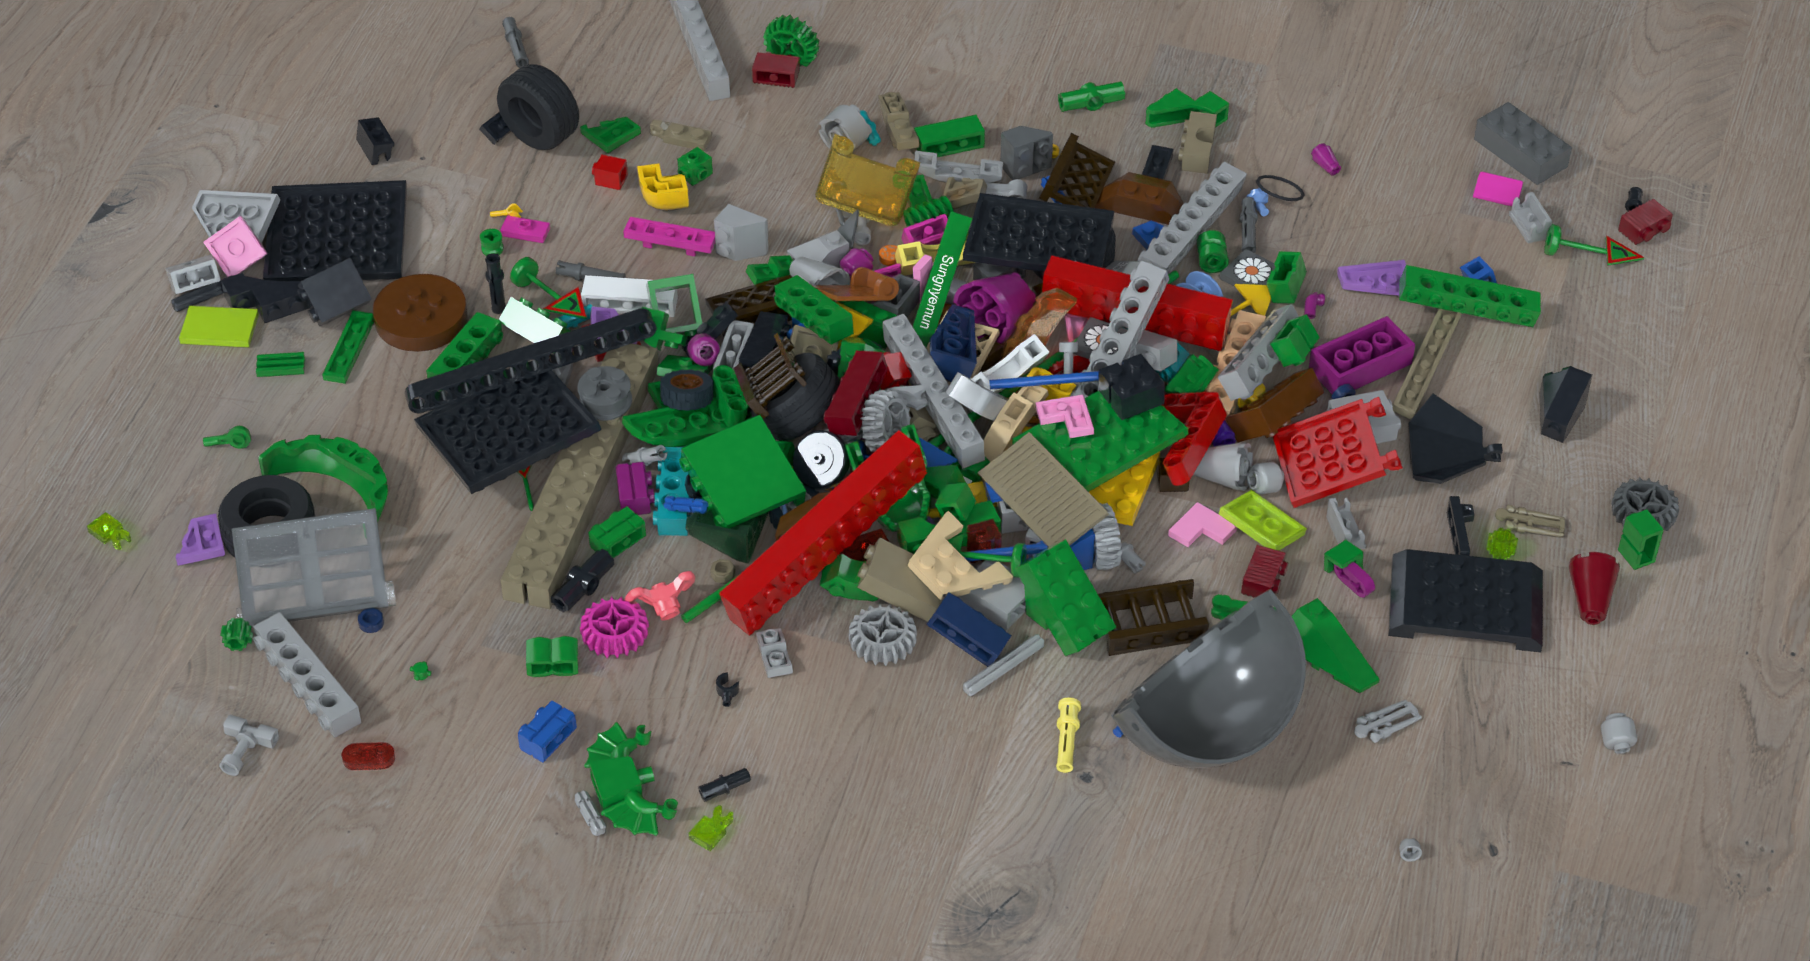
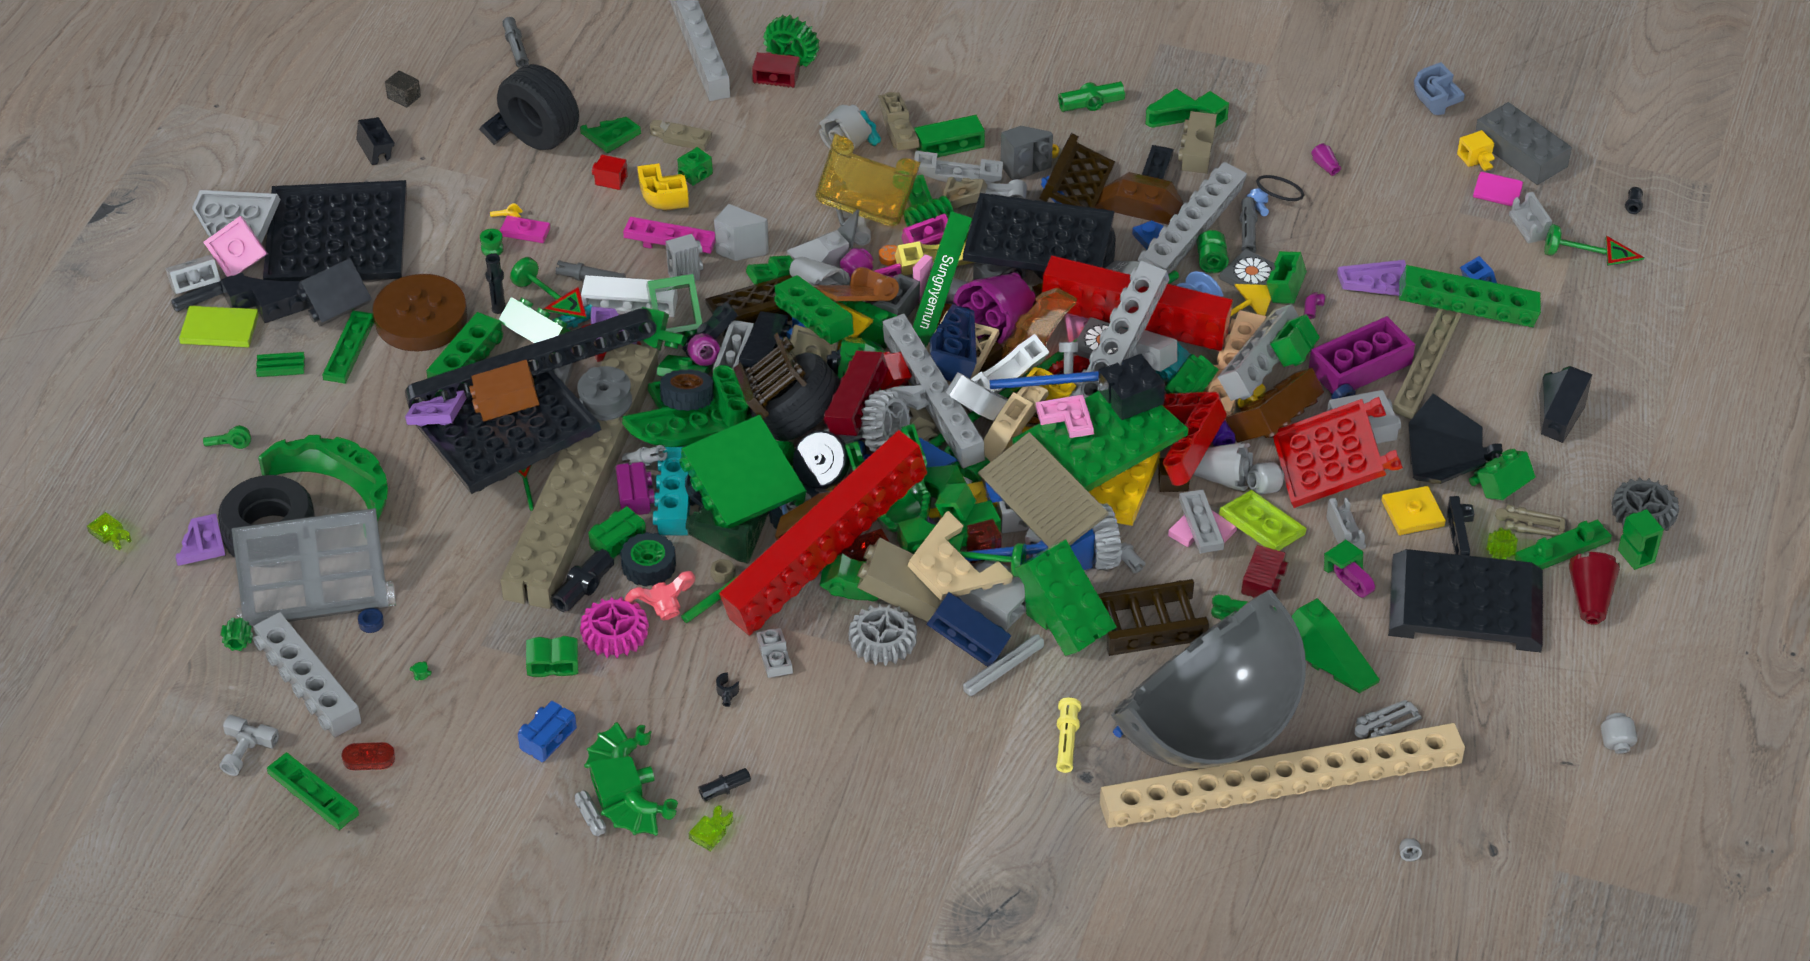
blue axle [663,496,708,514] -> none
dark red brick [1618,198,1673,245] -> none
none -> green hinge [266,752,359,831]
none -> clear smoke brick [385,70,421,108]
none -> medium lavender wing [405,391,466,426]
none -> dark orange brick [469,360,539,421]
none -> black wheel [621,532,676,587]
none -> light grey brick [665,234,703,281]
none -> tan brick [1100,723,1465,828]
none -> light grey plate [1179,489,1224,554]
none -> yellow plate [1381,486,1446,535]
none -> sand blue brick [1414,62,1465,115]
none -> yellow brick [1457,130,1495,171]
none -> green brick [1469,449,1536,500]
none -> green hinge [1514,519,1612,570]

